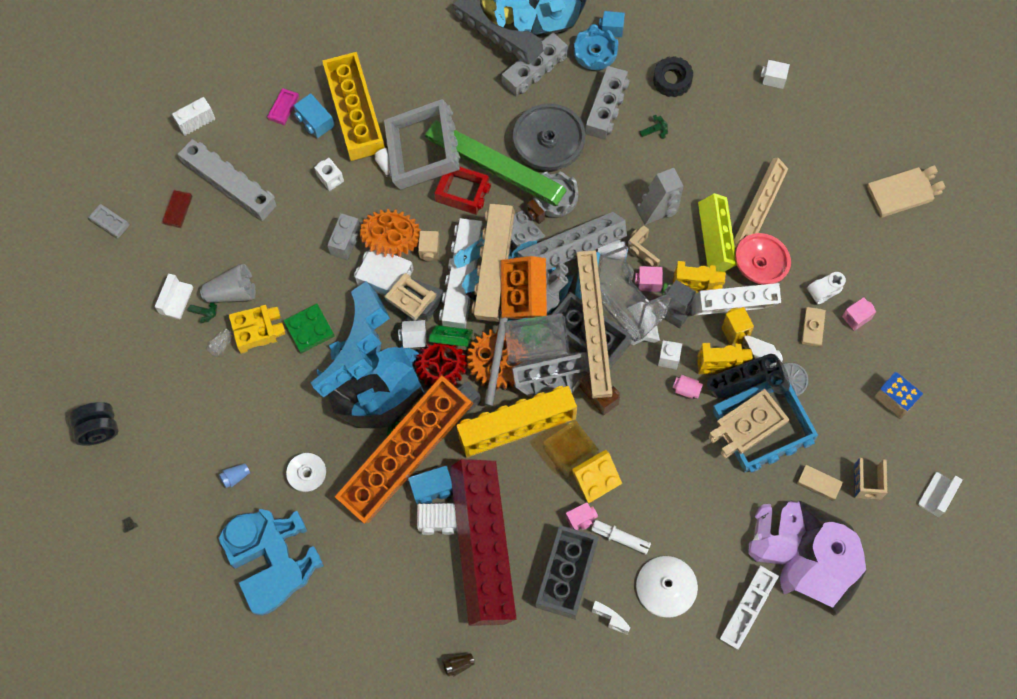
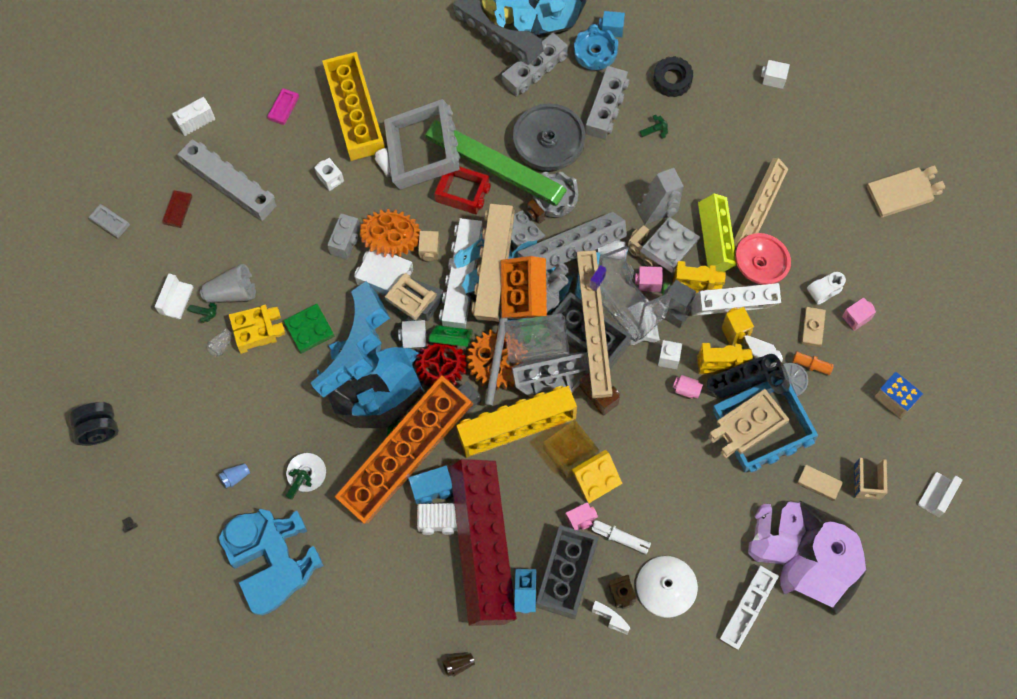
dark azure brick [294,93,335,138] -> none
none -> dark green piece [286,469,312,500]
none -> dark azure brick [515,569,536,613]
none -> dark purple tile [590,265,606,291]
none -> dark brown brick [608,575,637,609]
none -> light grey plate [640,217,700,272]
none -> orange pin [792,351,834,376]

